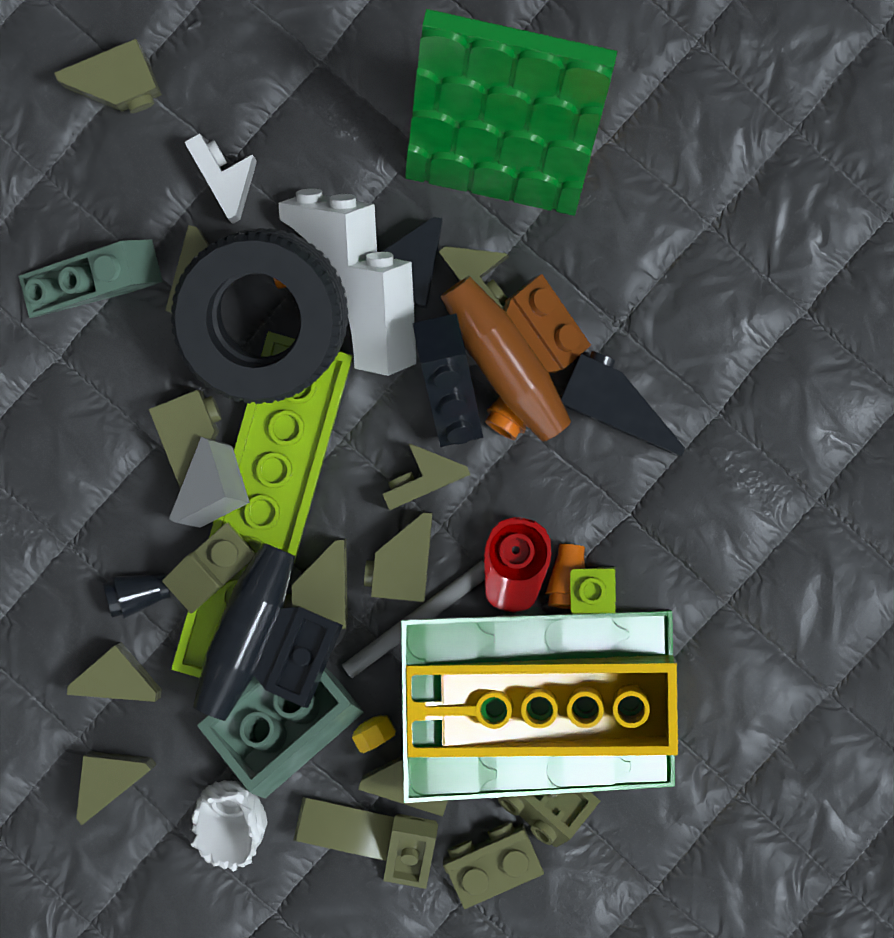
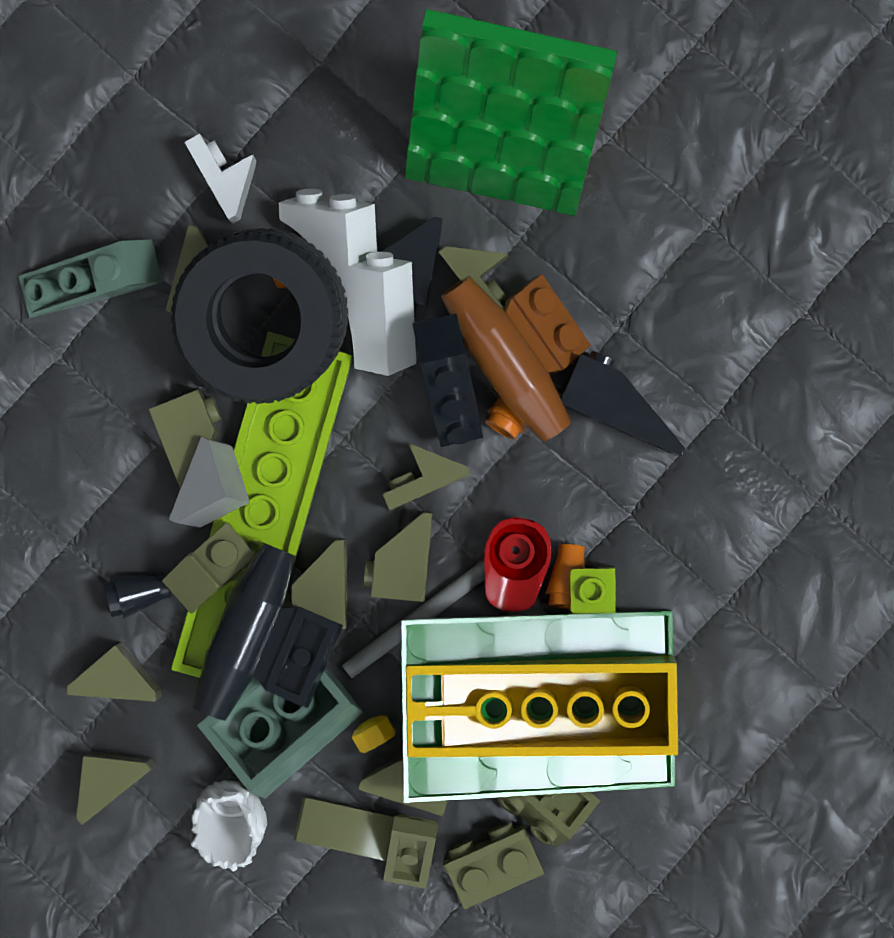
olive slope [55,39,162,113] -> none

